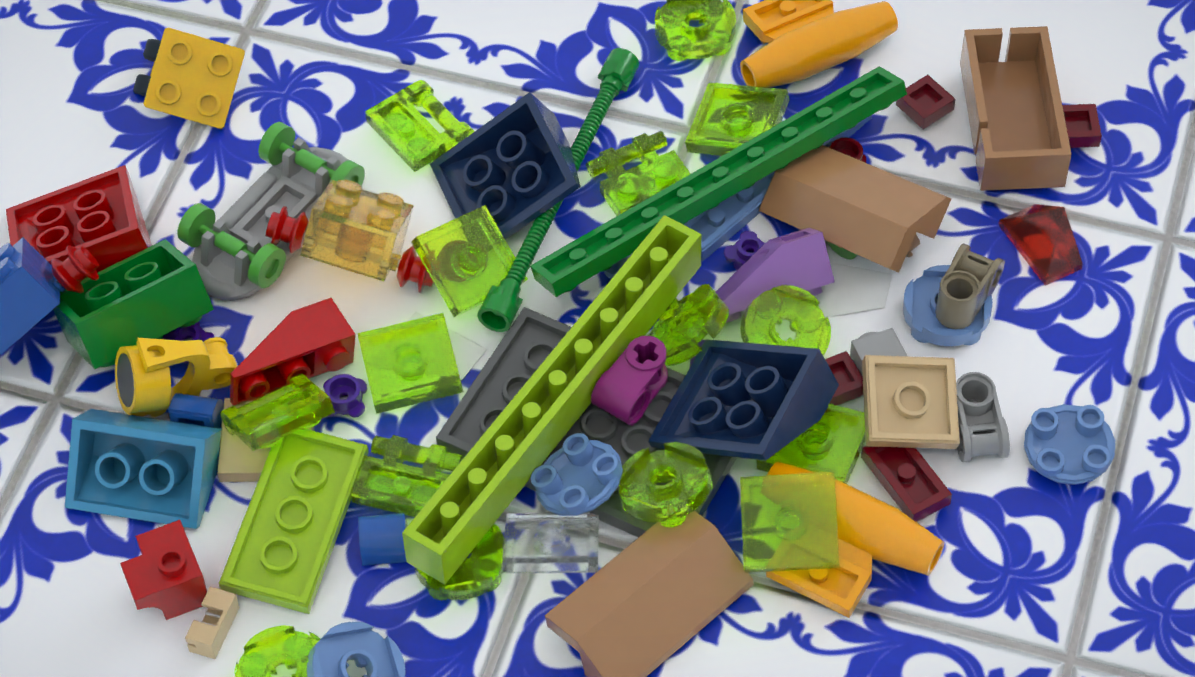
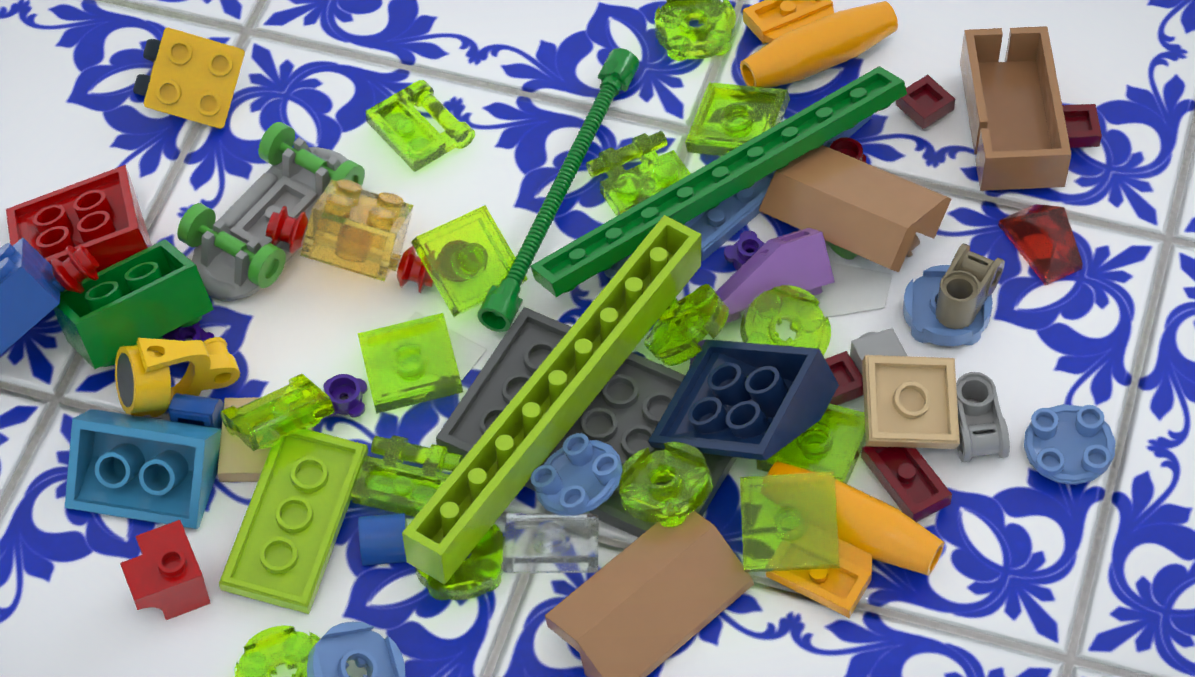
tan piece [185,586,240,659] -> none
red slope [230,298,356,406] -> none
dark blue slope [430,92,581,259] -> none
magenta piece [591,336,668,426] -> none

